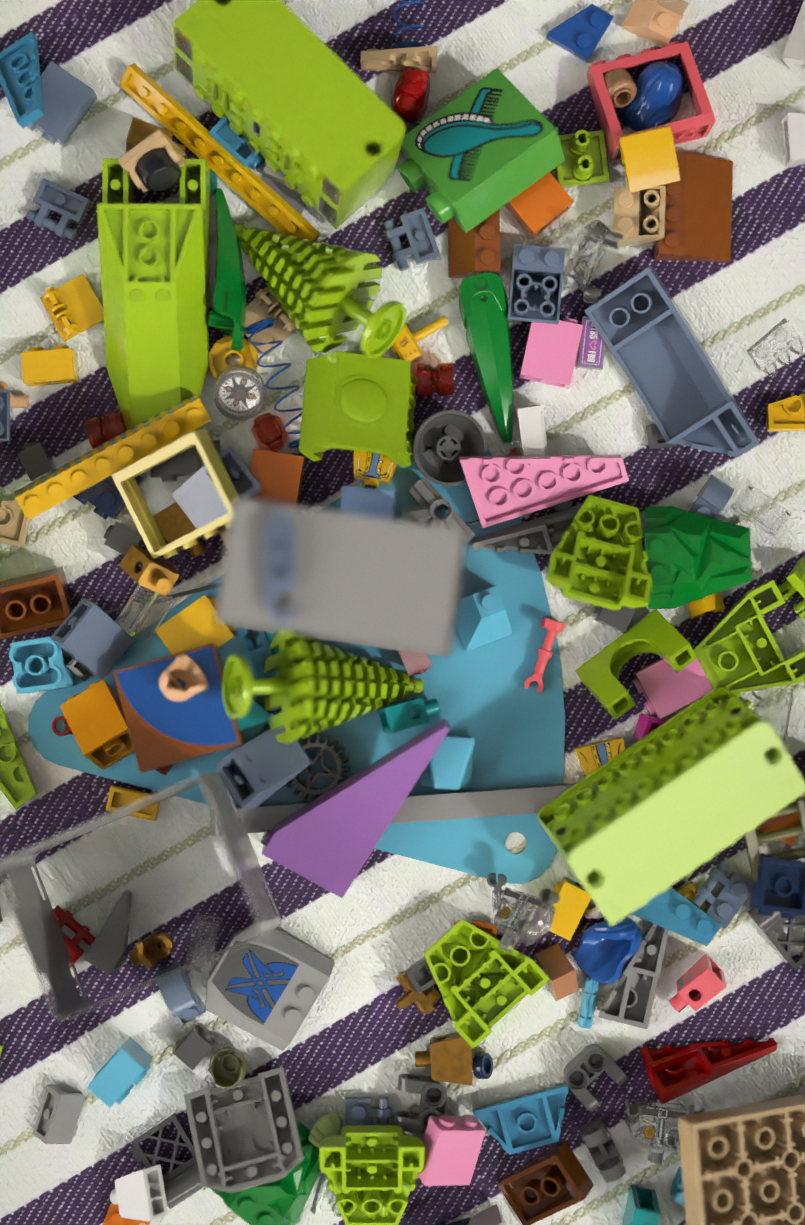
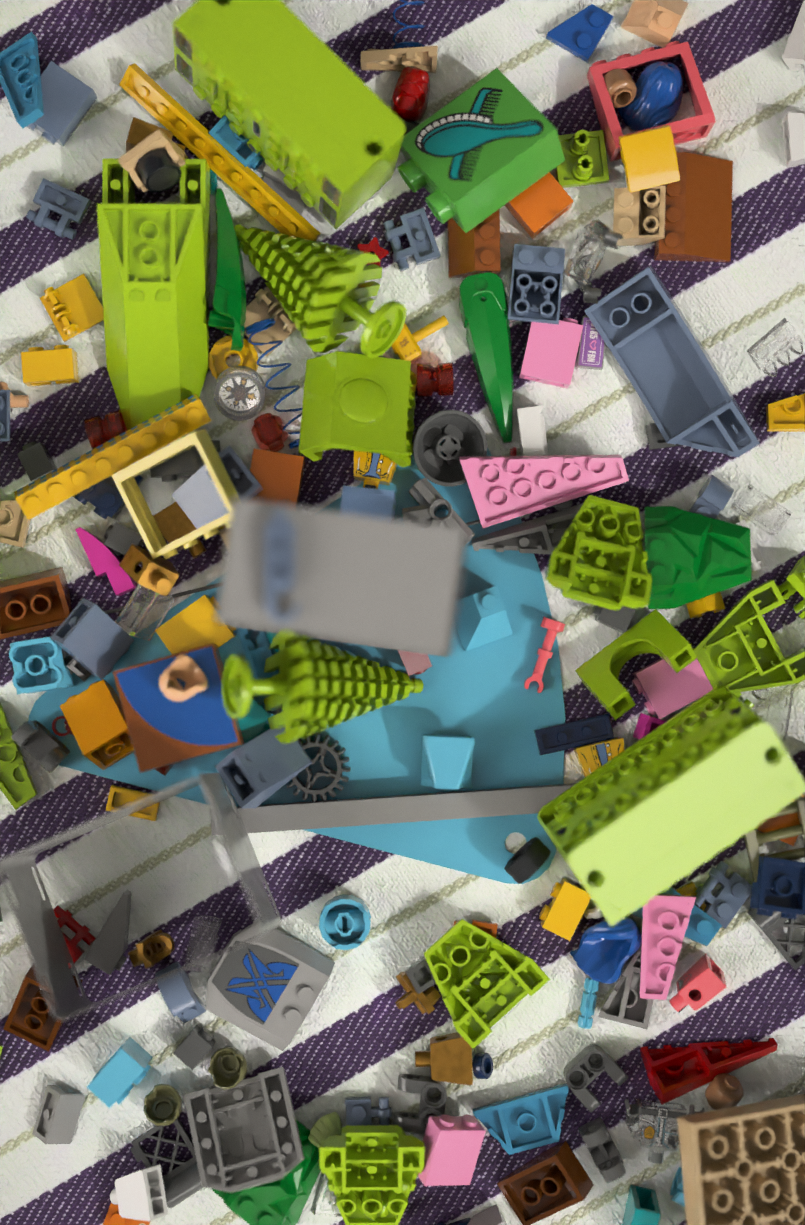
medium lavender slope [260,719,450,898] -> none
teal torso [377,697,440,733] -> none
torso [487,873,560,953] -> none
nougat slope [534,943,579,1001] -> none
none -> reddish brown slope [3,965,83,1052]
none -> dark grey piece [11,720,70,773]
none -> dark pink slope [75,527,138,596]
none -> olive hair [144,1084,182,1126]
none -> medium azure brick [319,894,371,950]
none -> red plate [357,237,389,266]
none -> black tyre [504,837,551,884]
none -> dark blue tile [534,713,614,755]
none -> bright pink wing [640,894,696,1000]
none -> medium nougat head [705,1073,744,1110]

